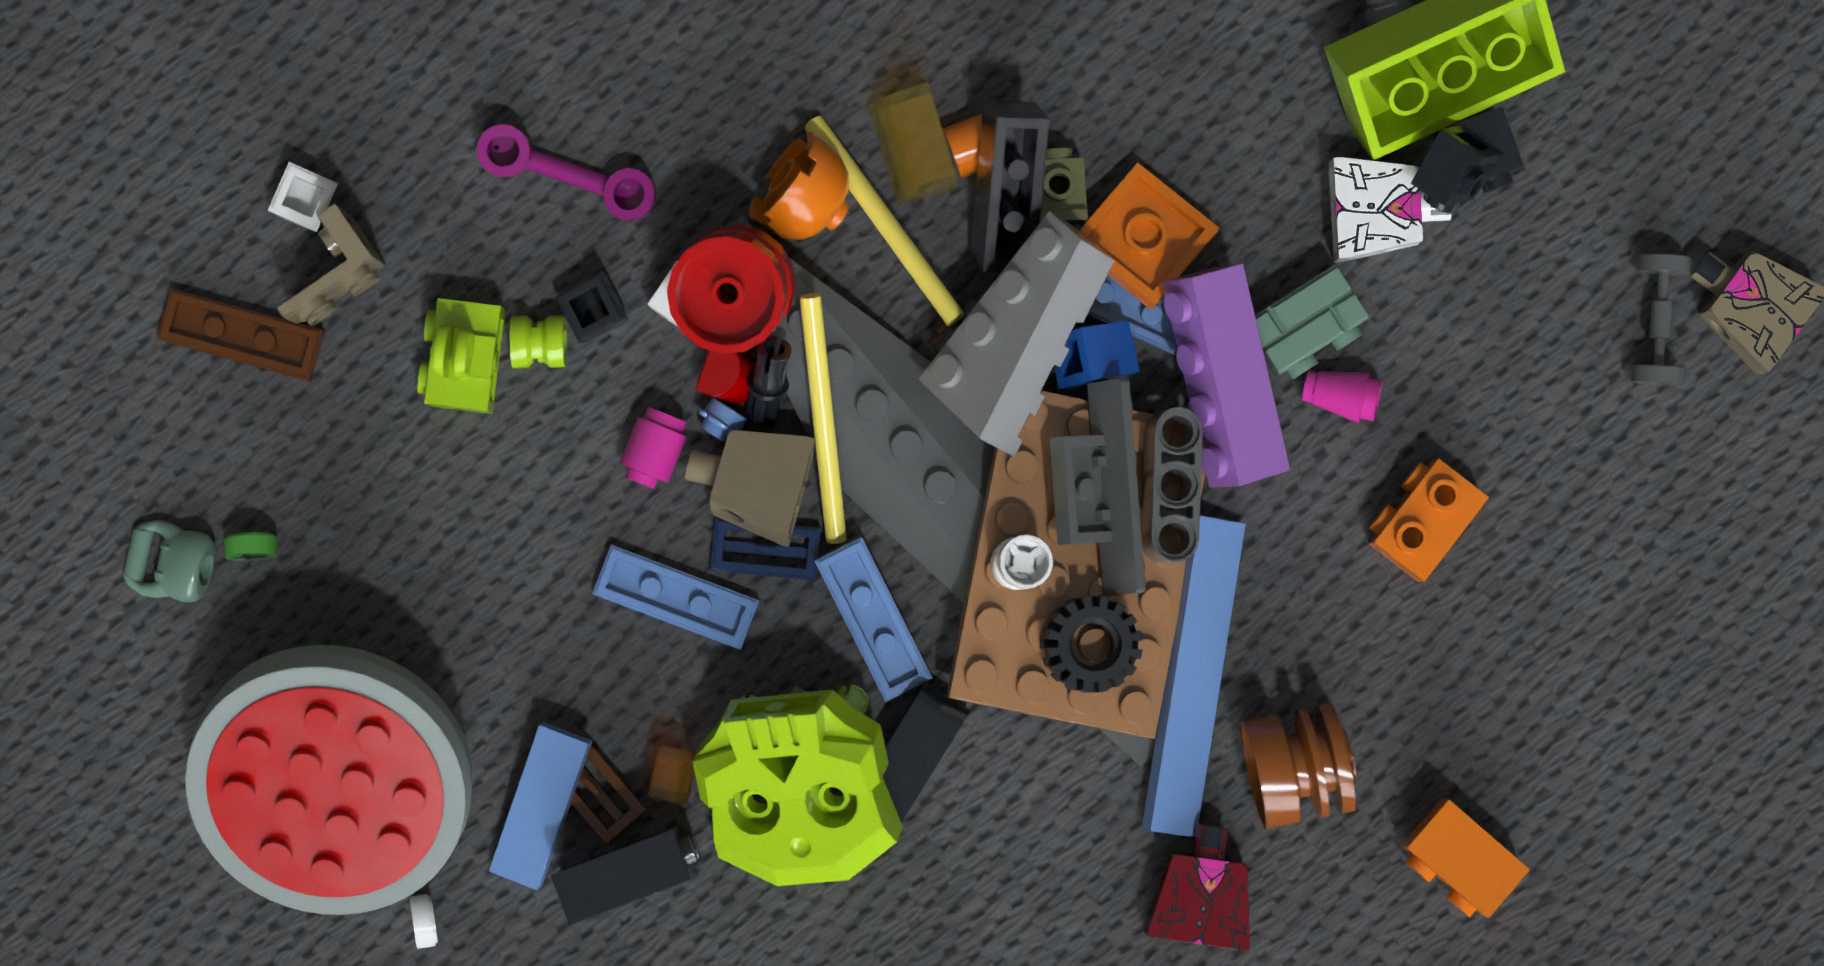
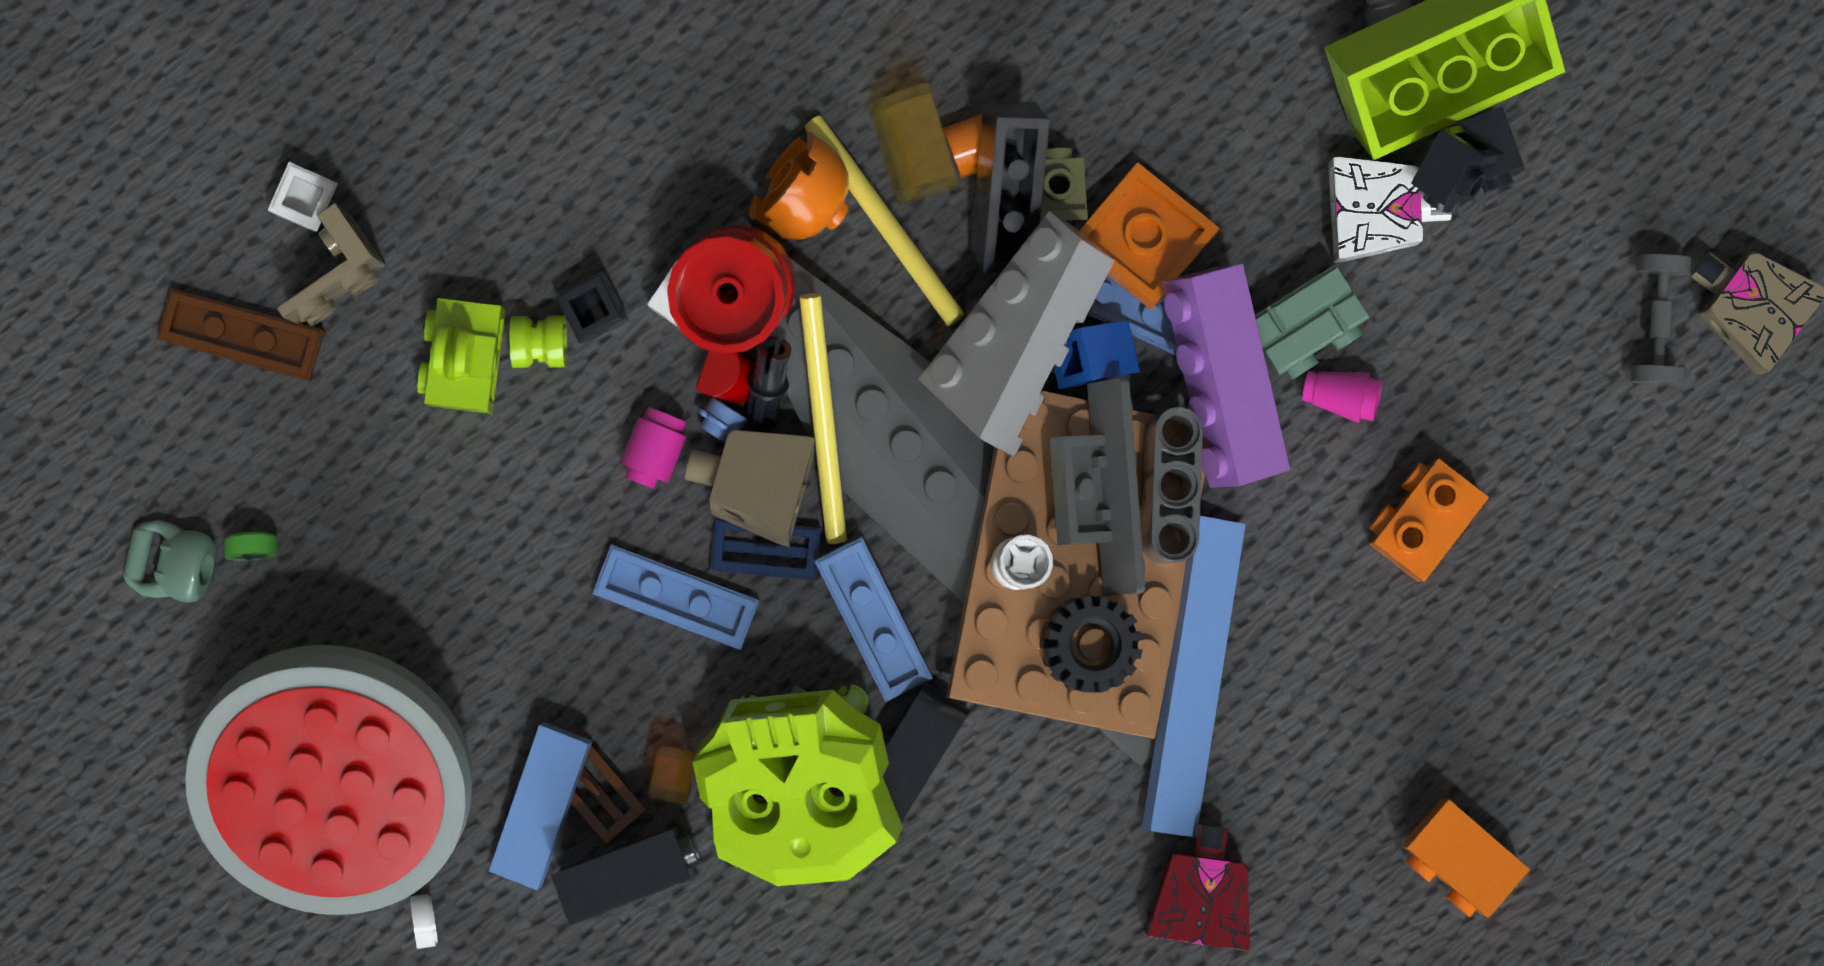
magenta piece [476,124,657,221] -> none
dark orange wheel [1241,703,1356,830] -> none

